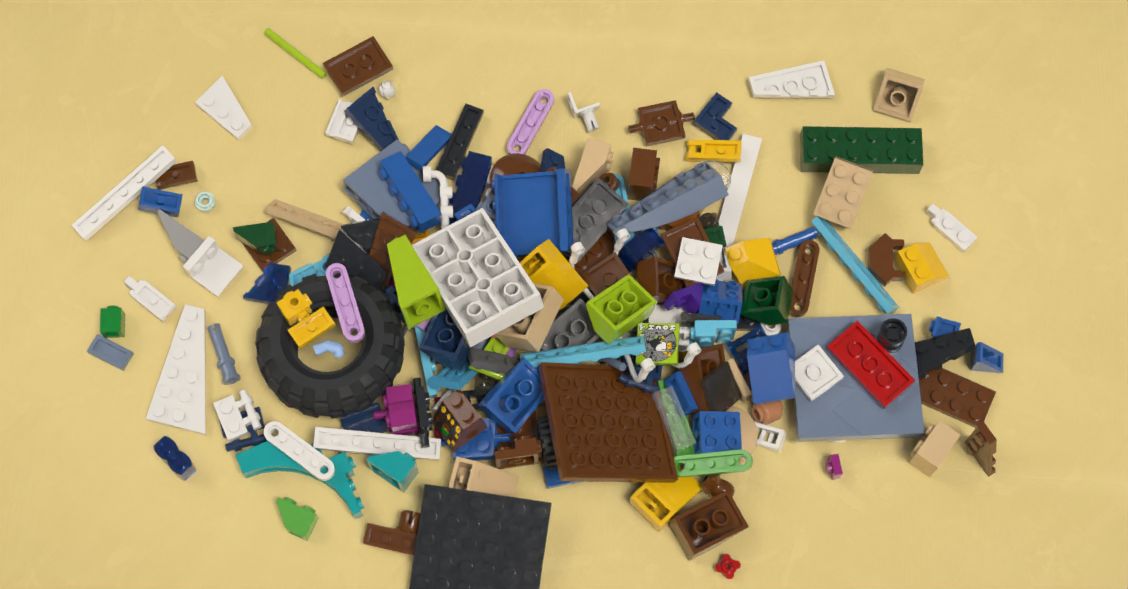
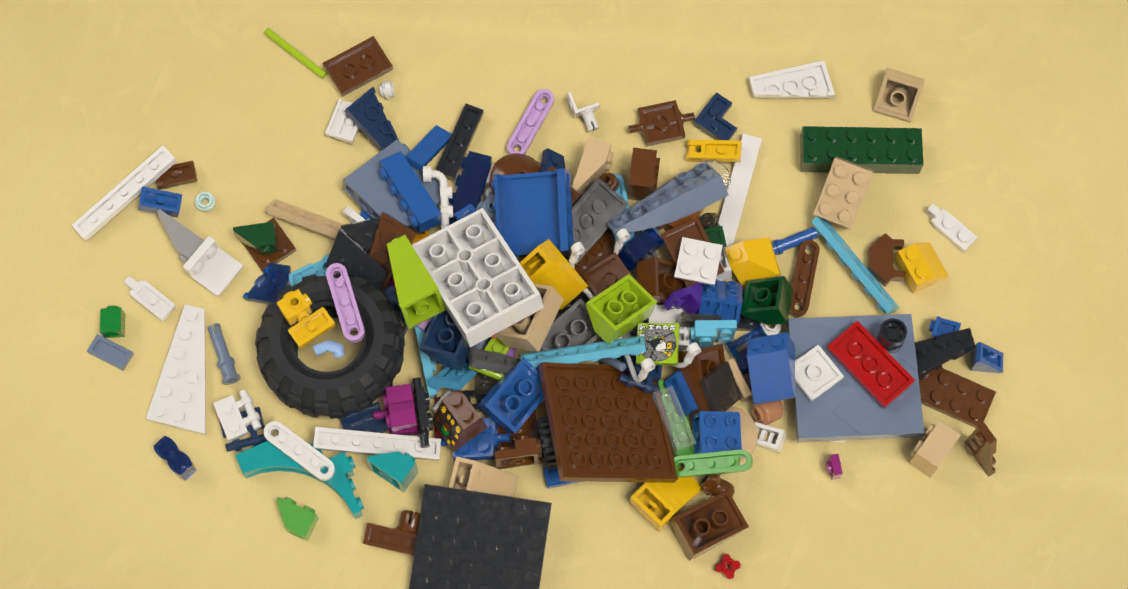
white wing [195,76,252,141] -> none

